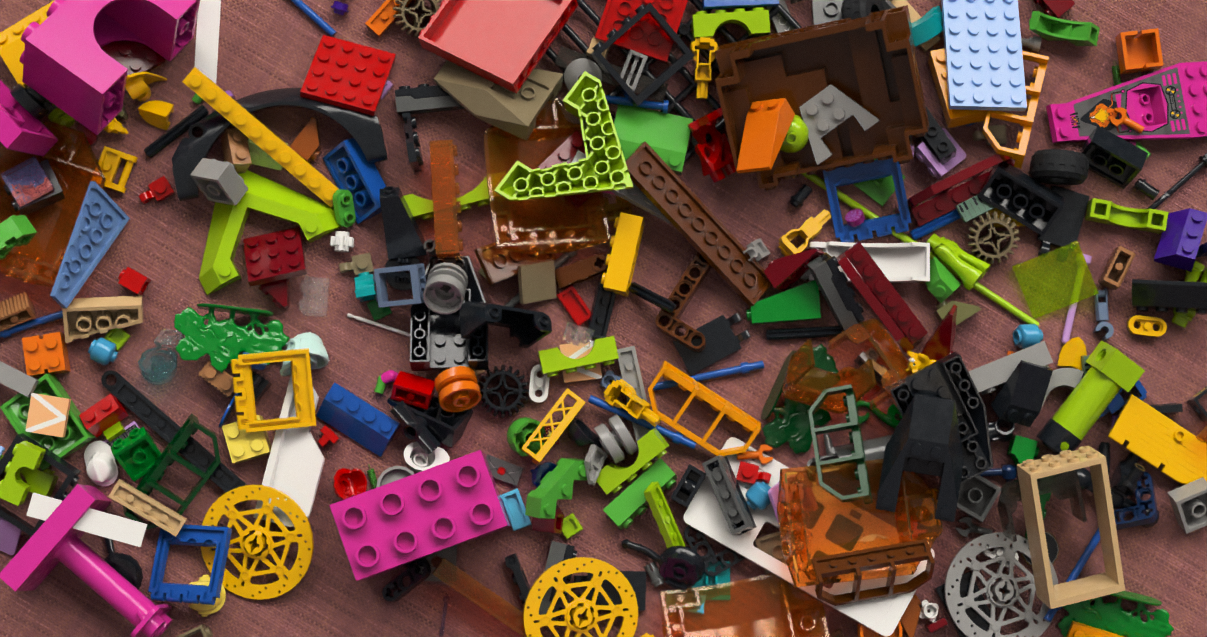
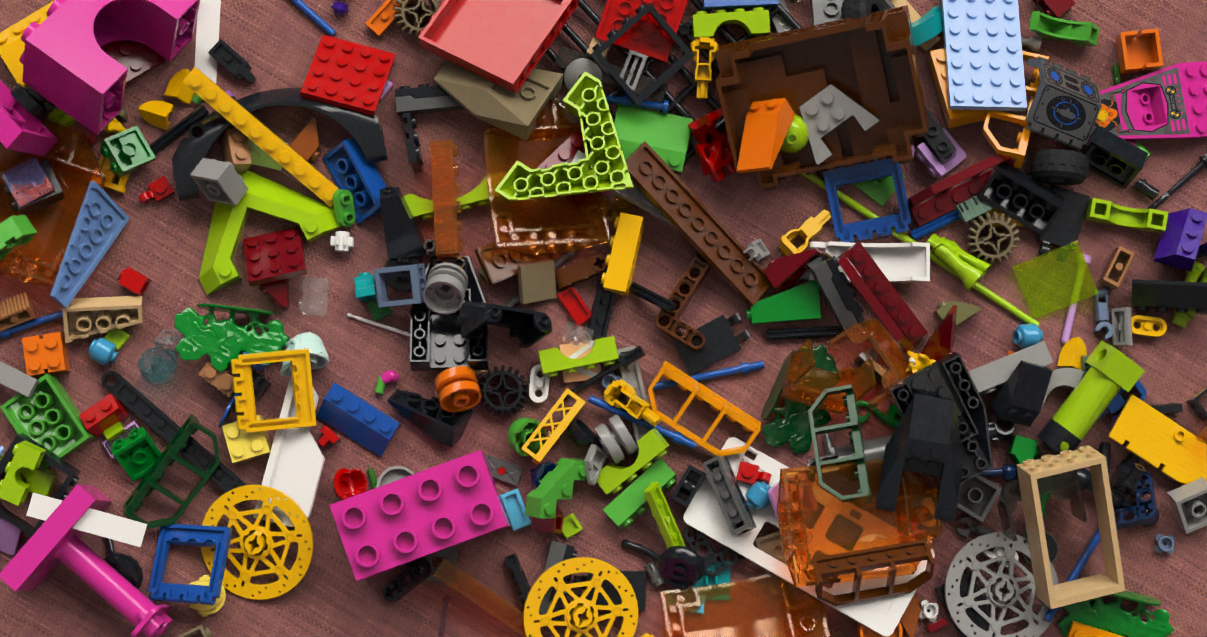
light nougat tile [26,393,71,437] -> none
white piece [84,441,118,486] -> none
tan plate [108,479,187,536] -> none
yellow panel [125,71,167,102] -> none
dark tan plate [339,253,374,276] -> none
black piece [390,400,441,455] -> none
red brick [391,371,435,410] -> none
white piece [404,442,450,473] -> none
orange bar [737,444,773,465] -> none
black pin [789,184,813,209] -> none
magenta tile [845,209,865,227] -> none
bright green slope [926,257,961,303] -> none
dark tan plate [972,125,1007,146] -> none
orange bar [1109,107,1145,134] -> none
none -> green plate [100,125,156,178]
none -> yellow brick [164,69,194,105]
none -> black hinge [208,39,256,84]
none -> black piece [563,346,646,401]
none -> dark grey hinge [1025,56,1102,150]
none -> light grey tile [1111,307,1133,347]
none -> sand blue plate [1155,534,1175,554]

